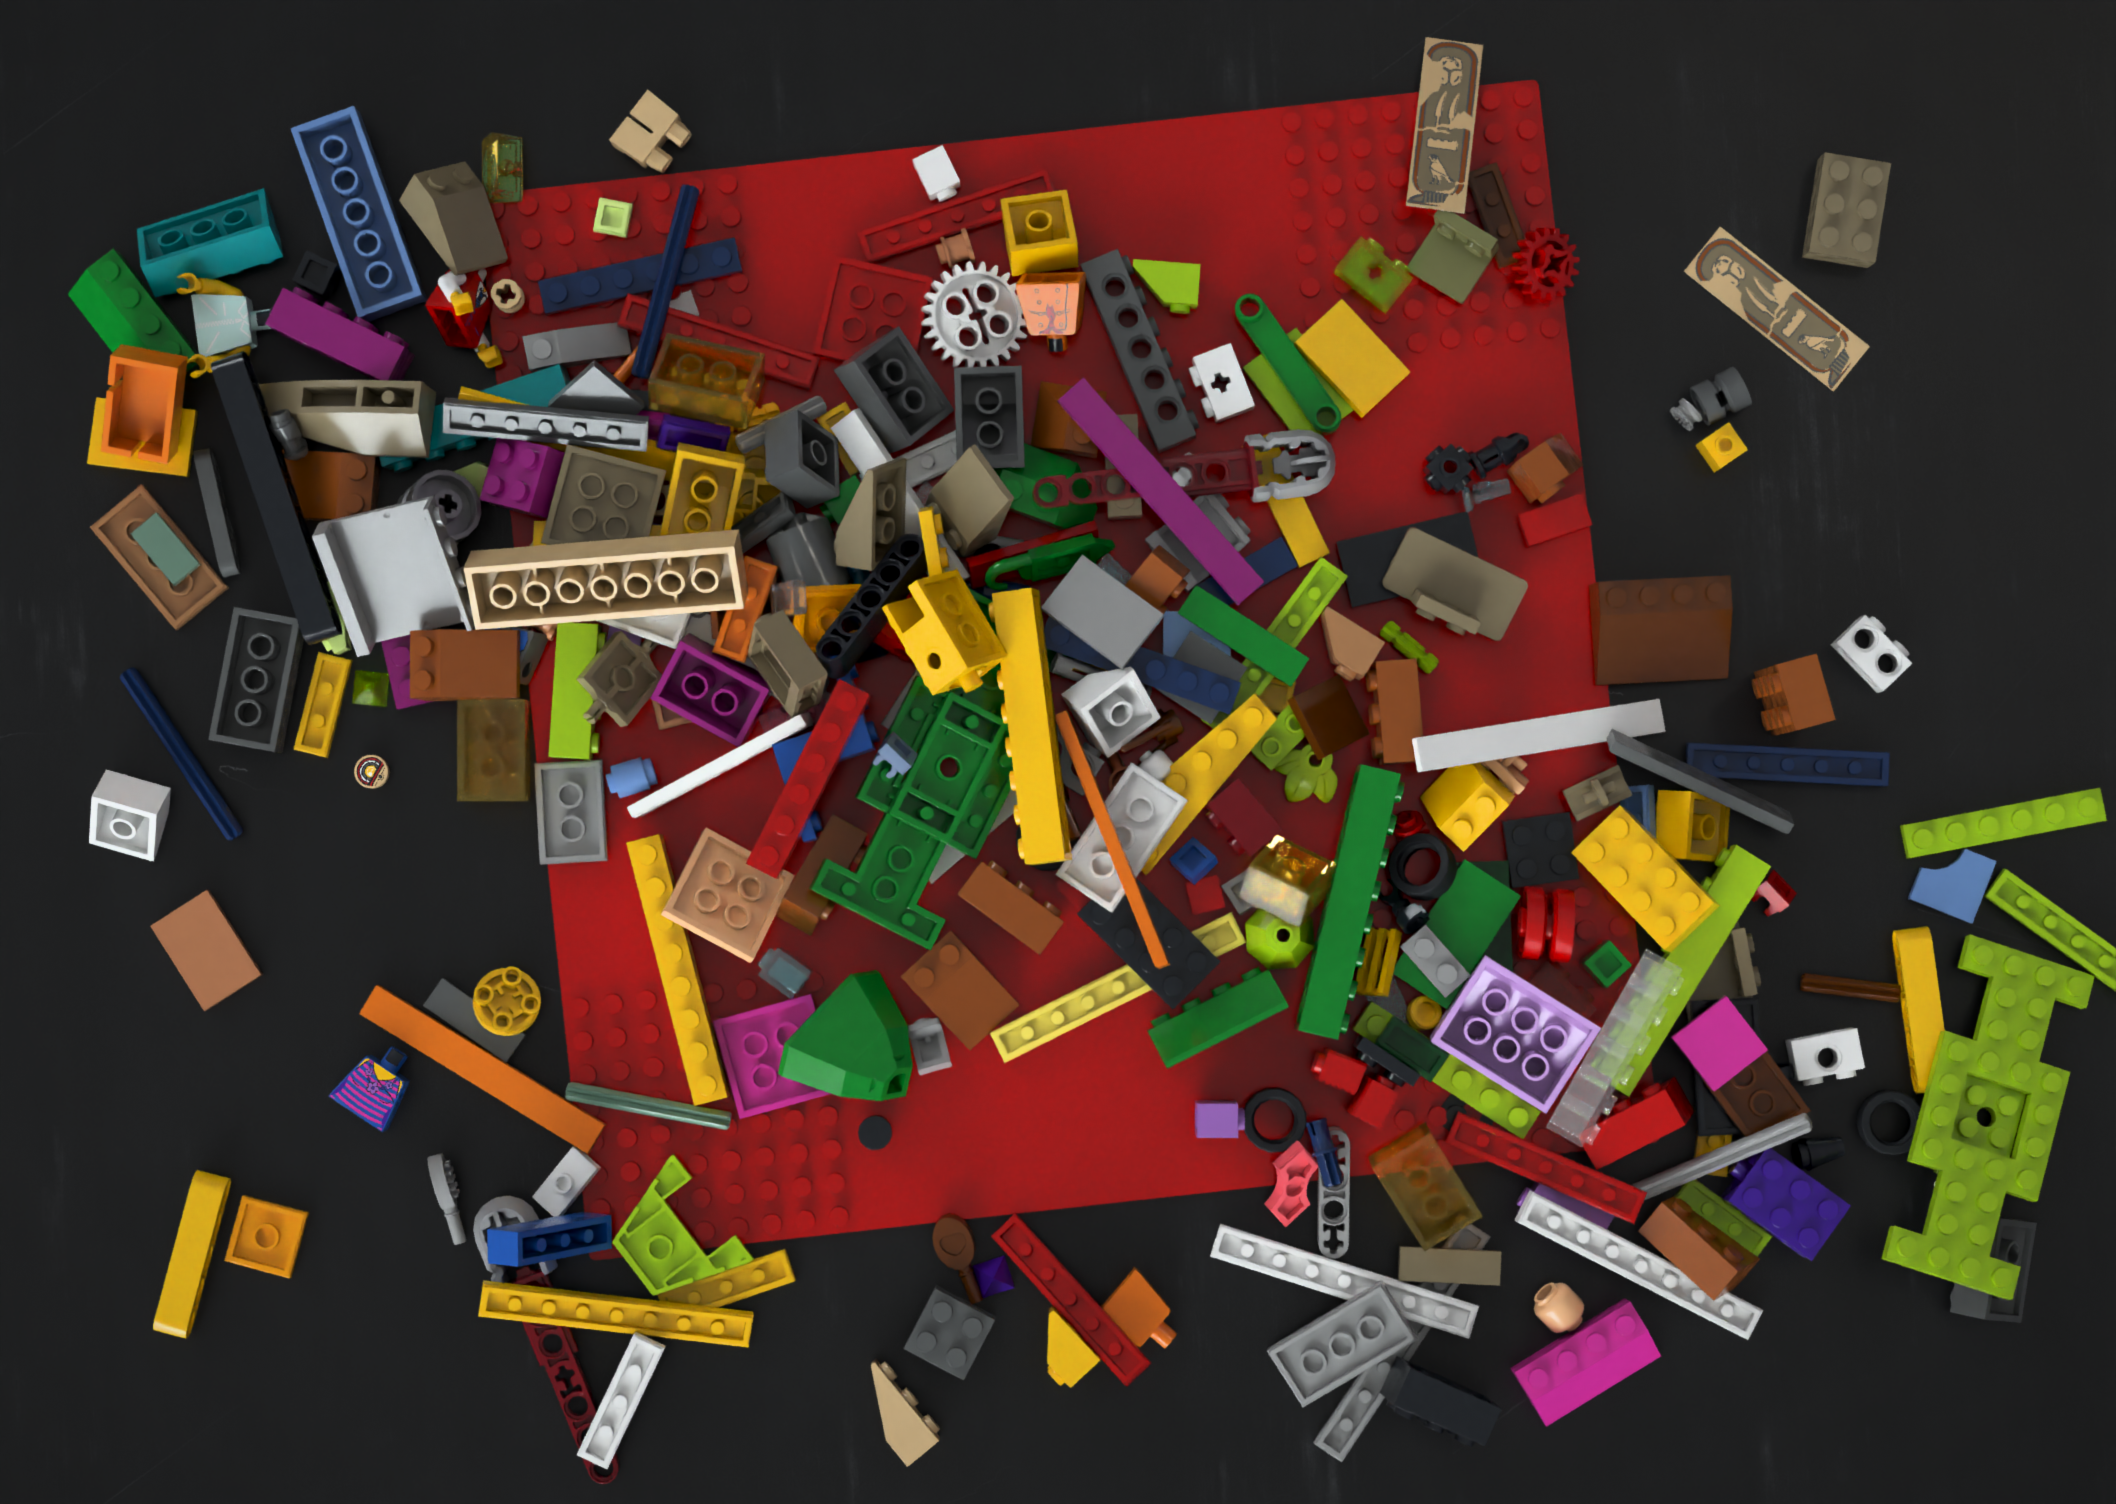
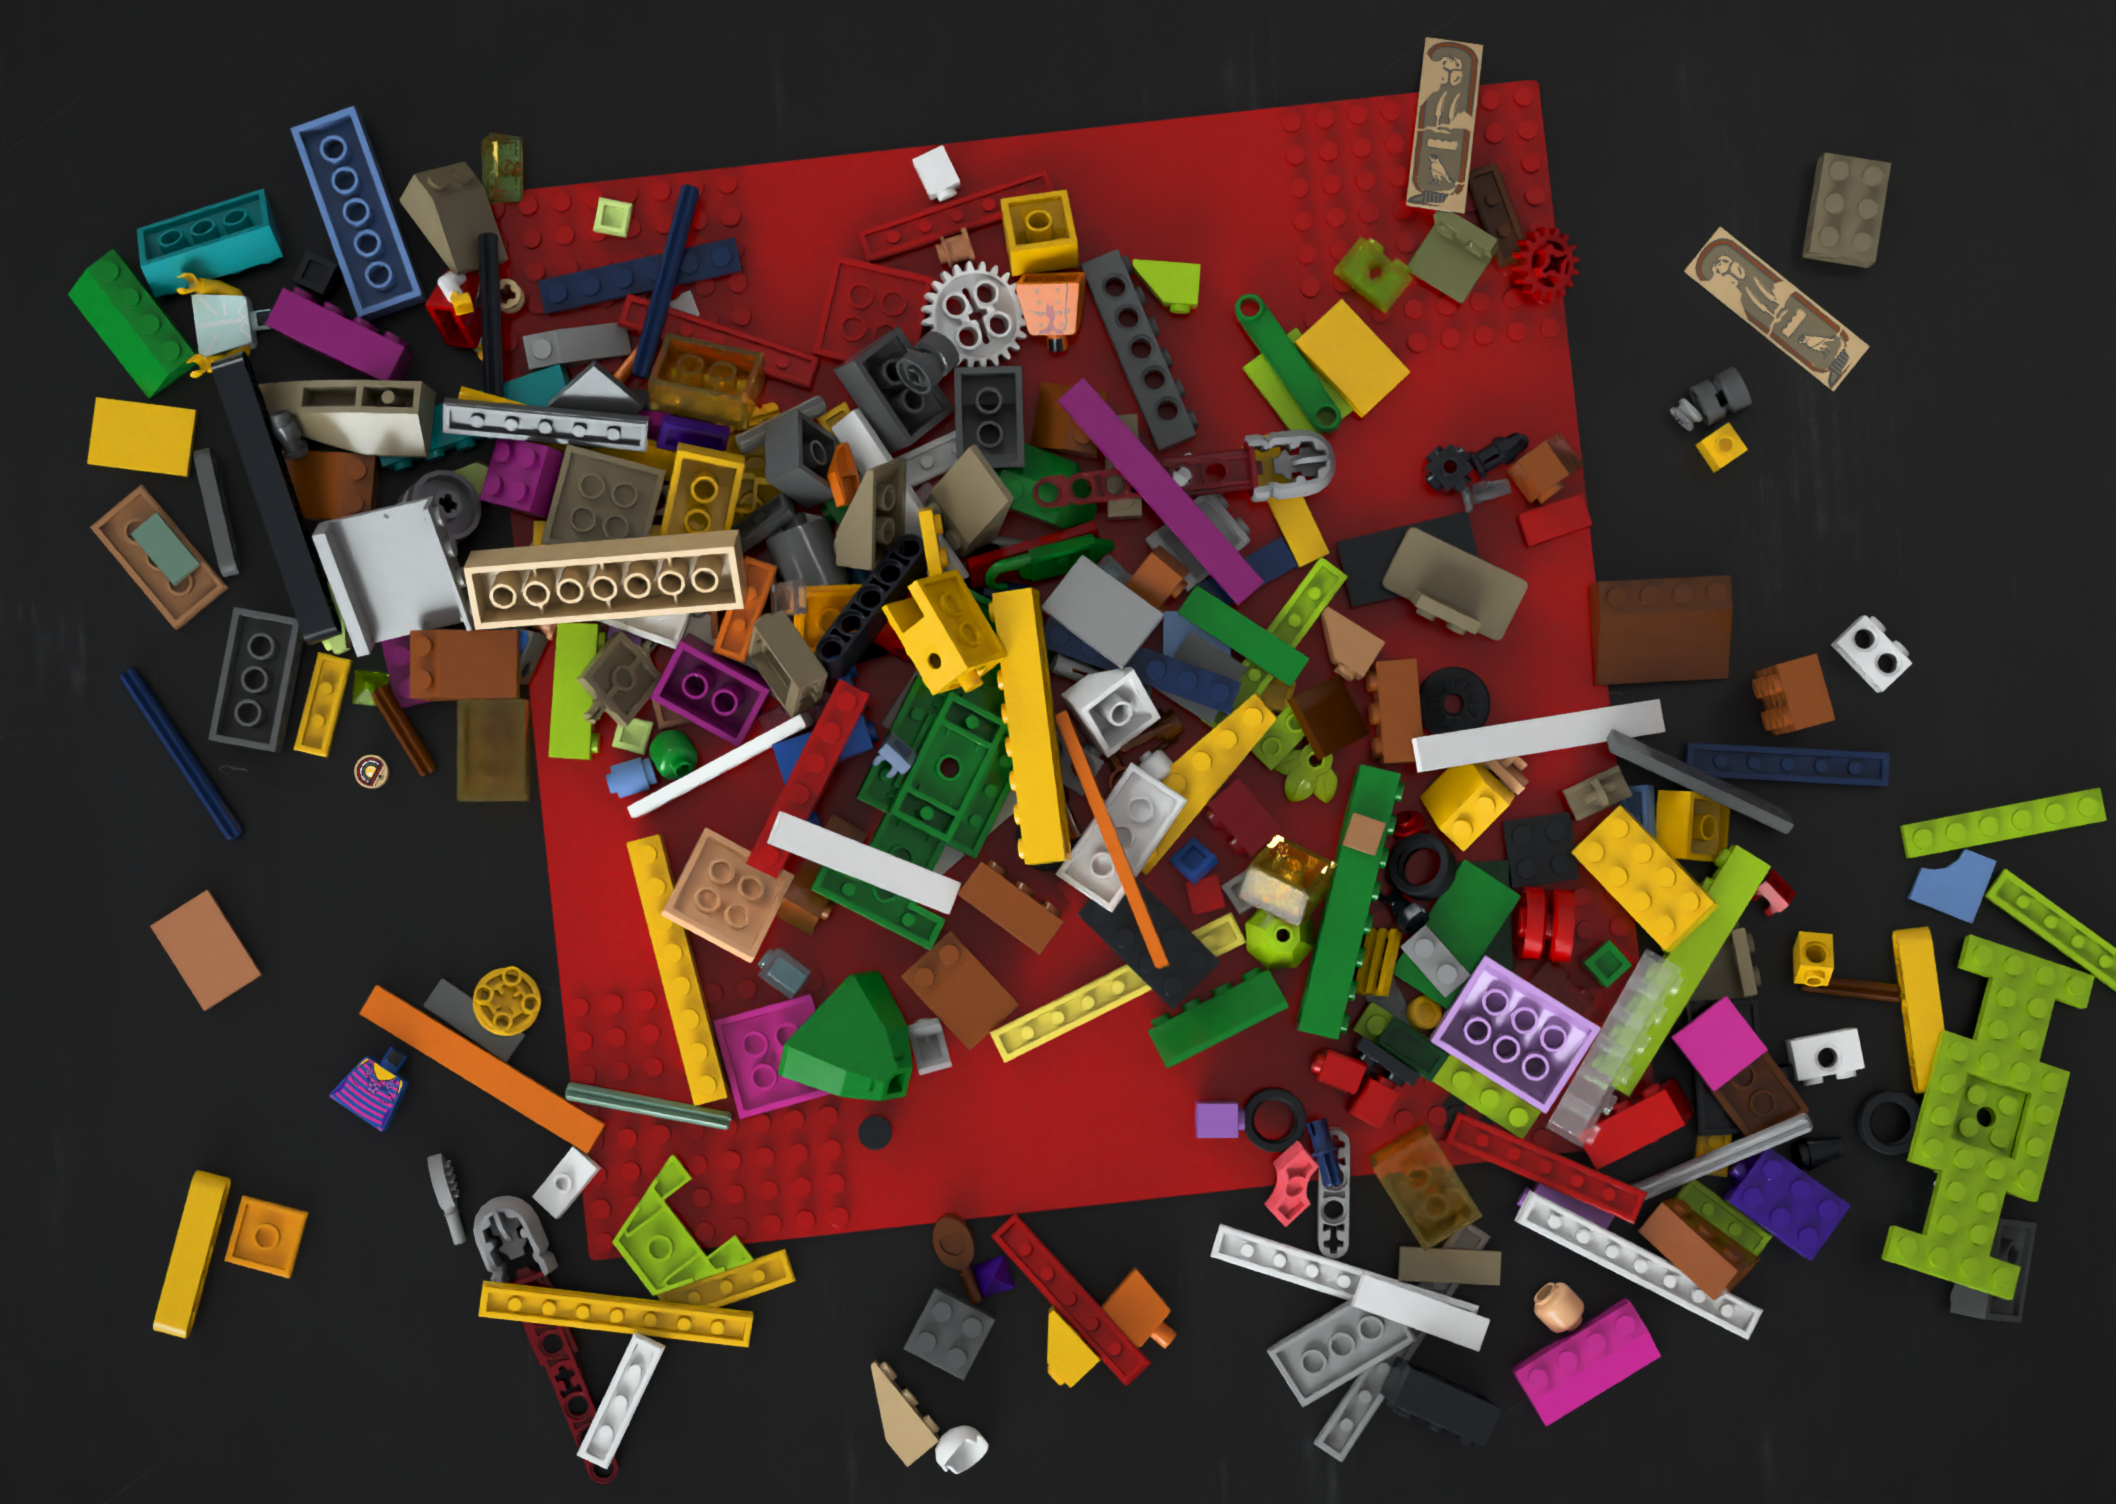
white slope [89,770,171,861] -> none
orange piece [101,344,188,464] -> none
blue brick [487,1212,612,1267] -> none
light grey tile [534,760,608,865] -> none
tan hips [609,89,692,173] -> none
white brick [1188,343,1255,424] -> none
lime axle [1380,621,1439,674] -> none
none -> reddish brown axle [371,685,437,777]
none -> black axle [478,232,504,398]
none -> yellowish green tile [612,717,654,755]
none -> green head [649,730,699,780]
none -> white tile [767,811,961,914]
none -> orange tile [827,442,861,507]
none -> dark grey wheel [896,331,959,395]
none -> white hair [935,1425,989,1474]
none -> medium nougat tile [1342,812,1386,856]
none -> white tile [1351,1273,1490,1352]
none -> black wheel [1419,667,1490,735]
none -> yellow brick [1793,931,1834,987]

